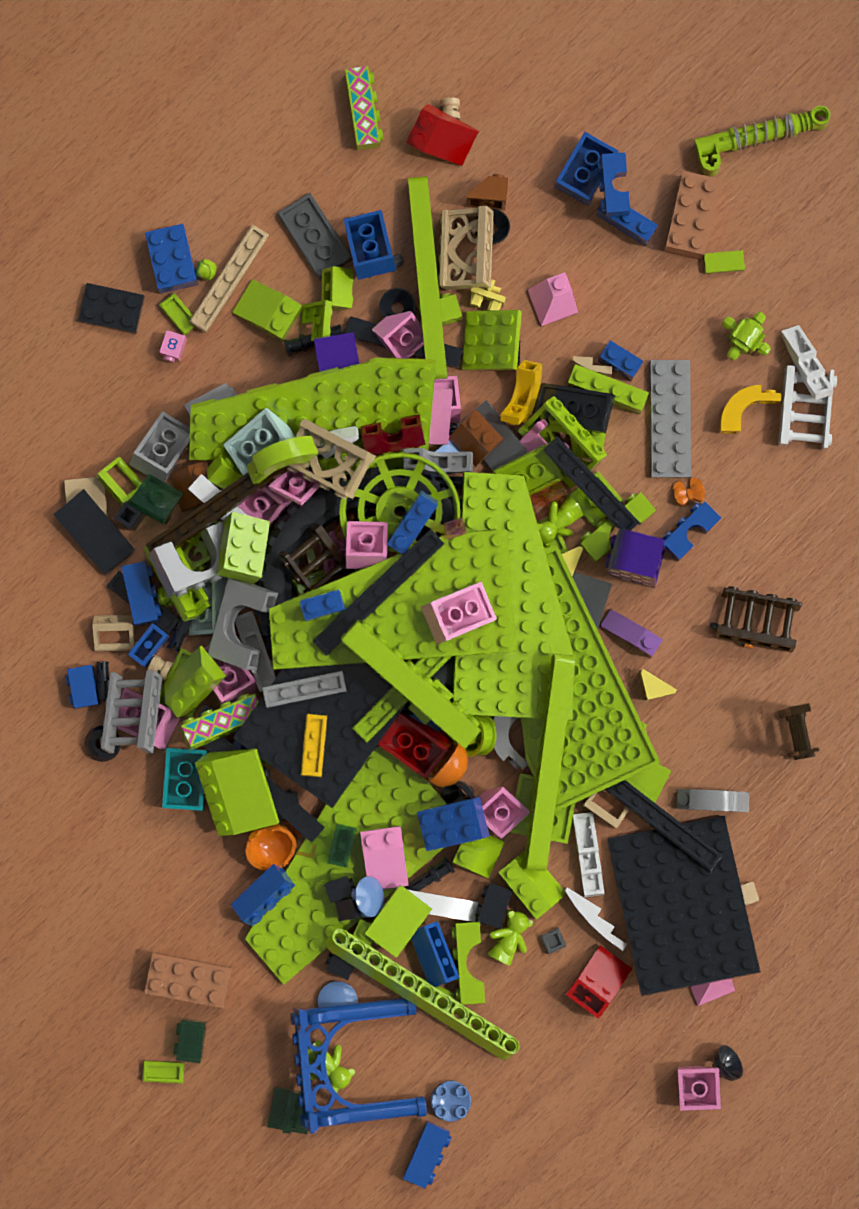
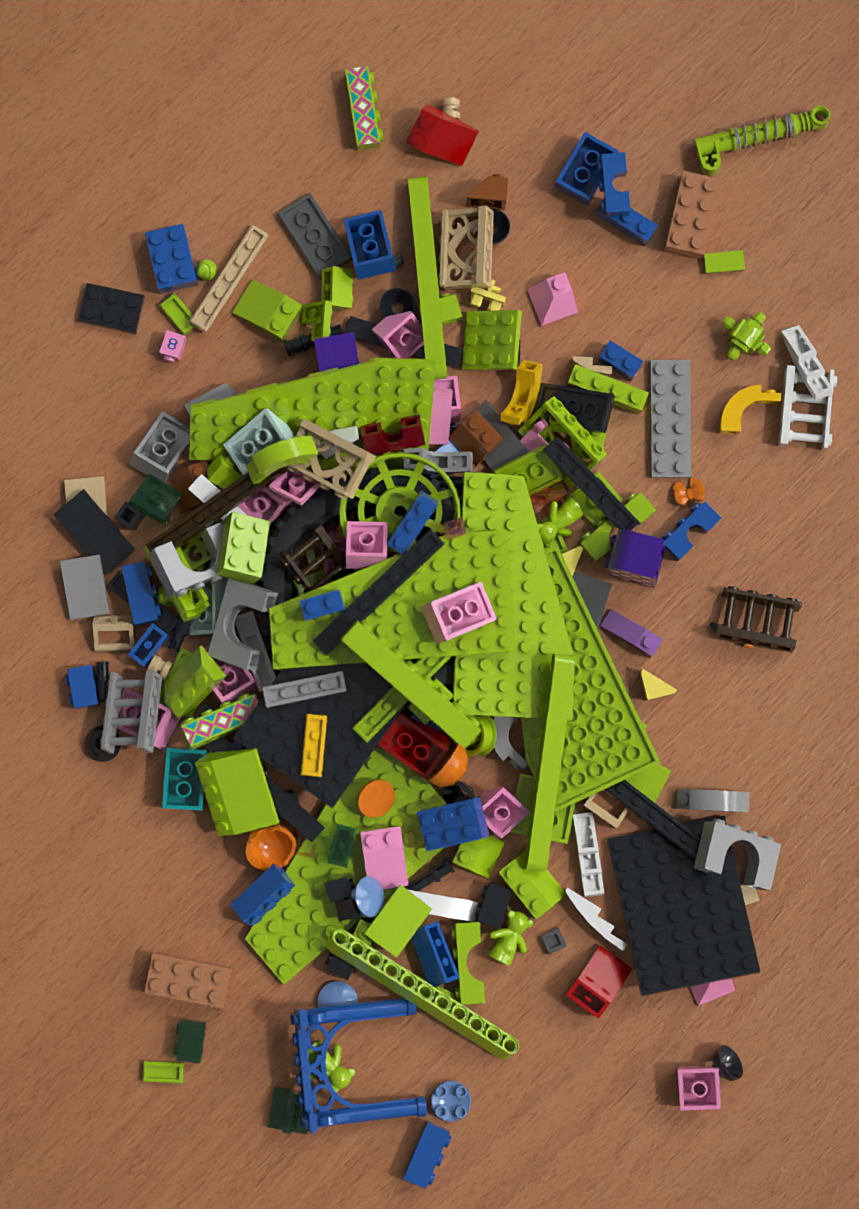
lime tile [96,456,146,507] -> none
dark brown fence [779,703,819,760] -> none
none -> light grey tile [60,554,110,620]
none -> orange piece [357,779,395,818]
none -> light grey arch [694,819,781,891]

